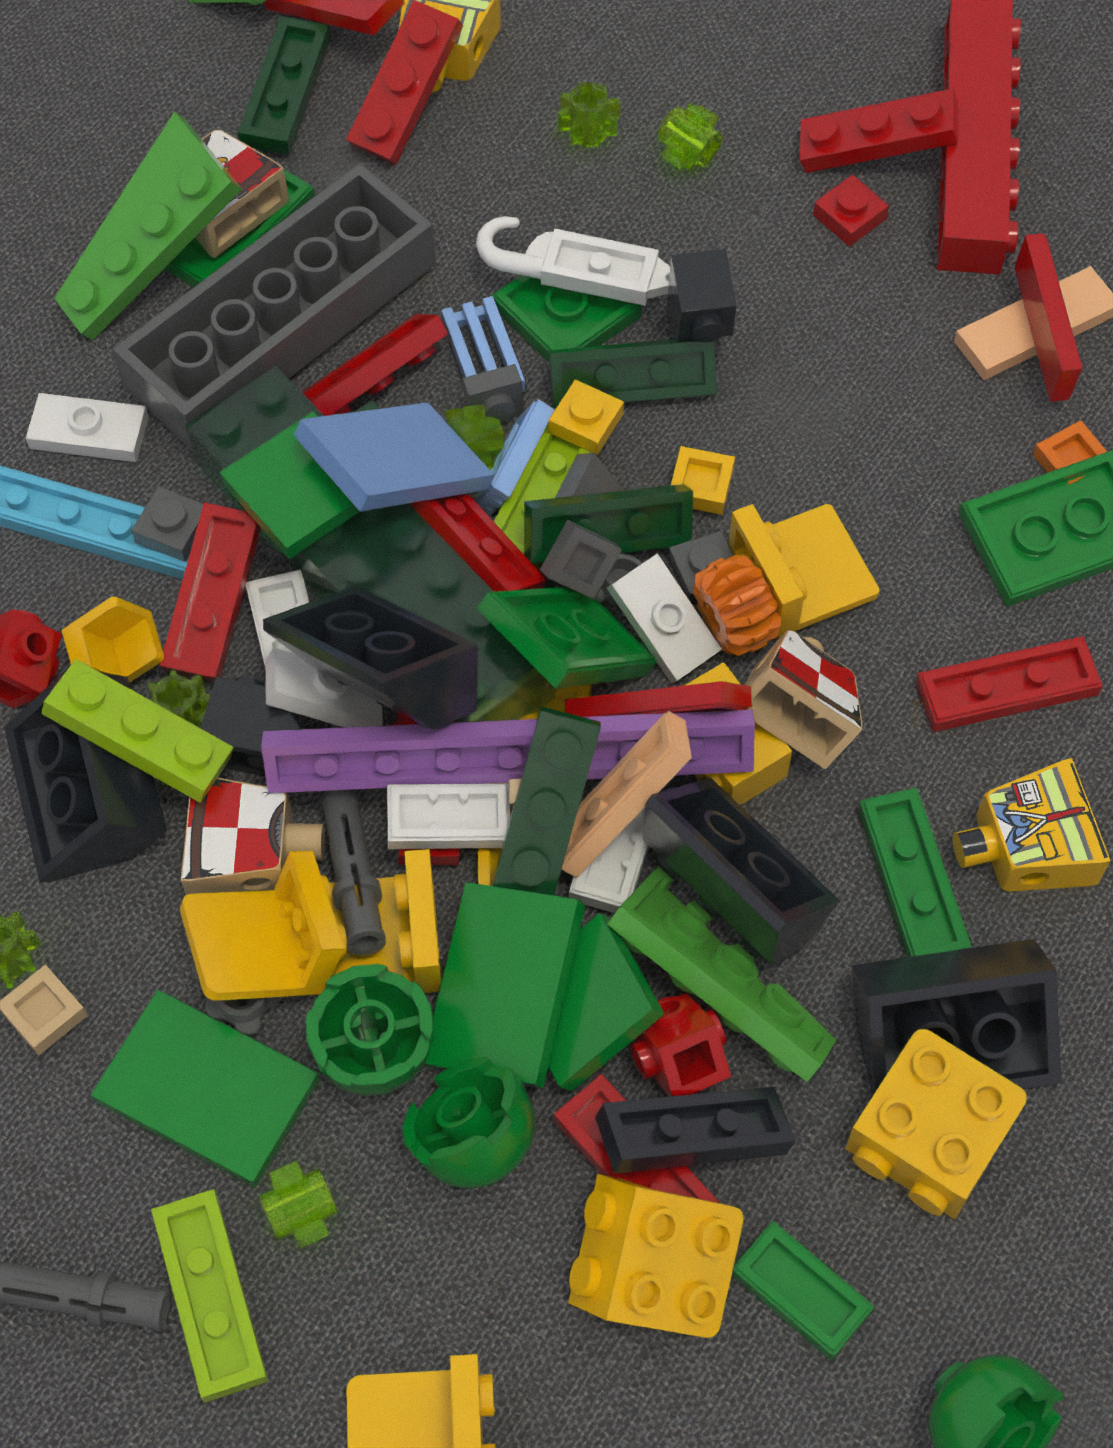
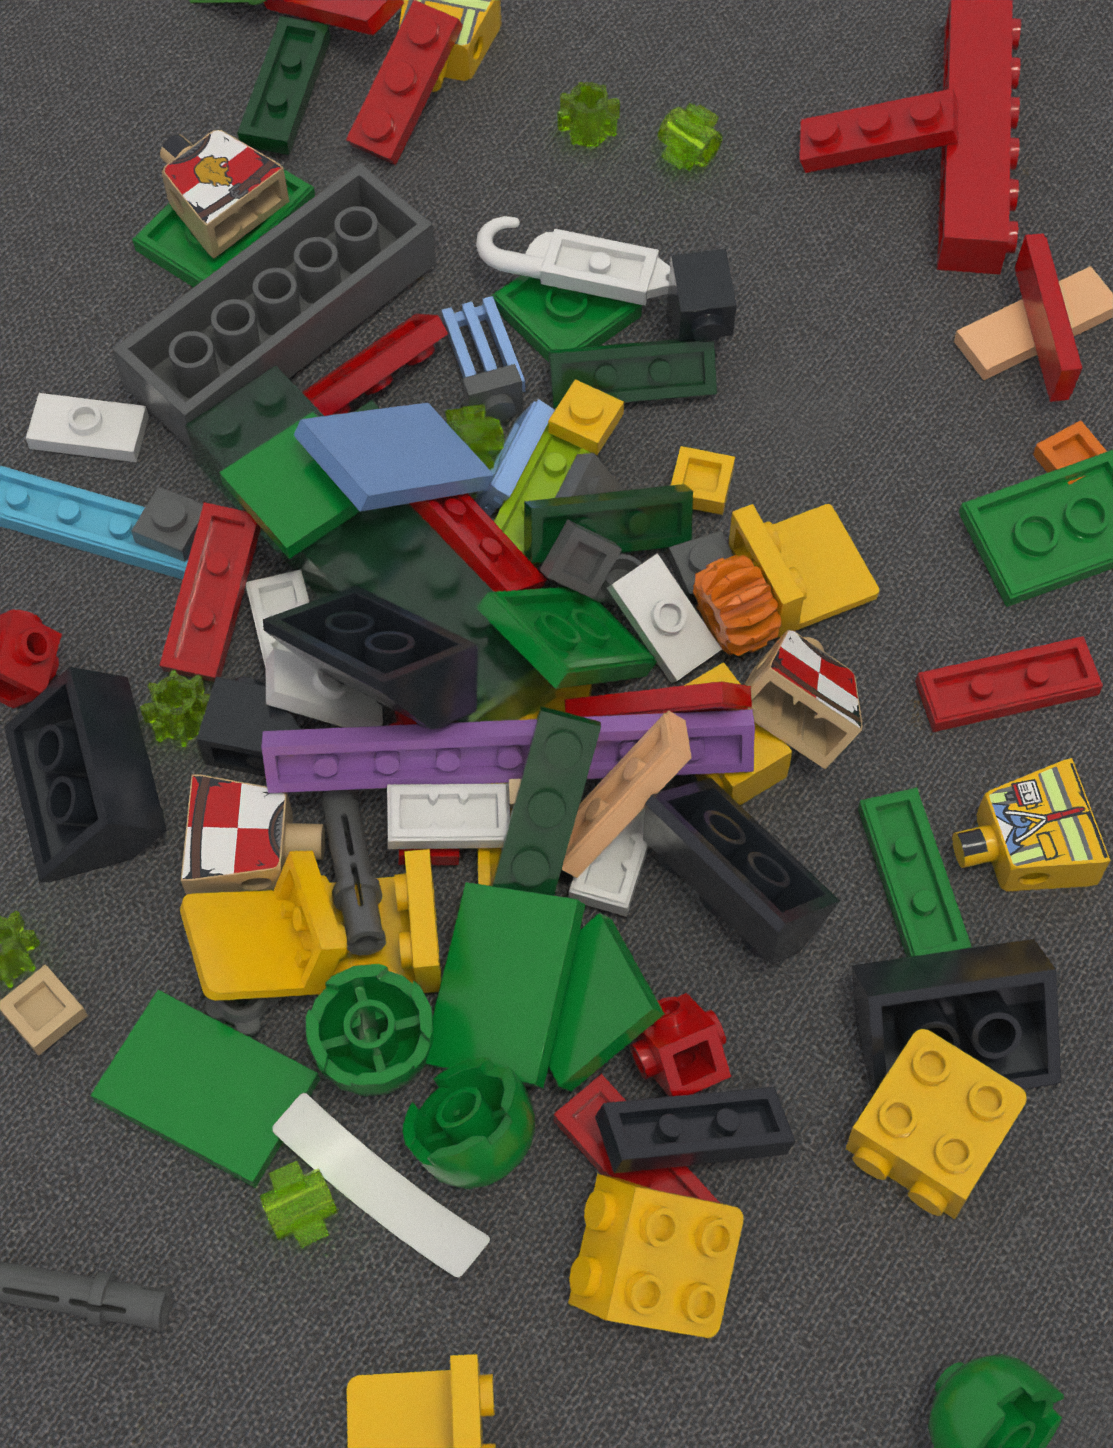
lime plate [42,659,234,803] -> none
bright green wing [54,111,242,340] -> none
yellow panel [61,597,164,683] -> none
lime plate [151,1189,269,1403] -> none
bright green wing [607,866,836,1082] -> none
green tile [732,1221,875,1361] -> none
red plate [813,174,889,247] -> none
none -> white sticker [272,1093,490,1277]

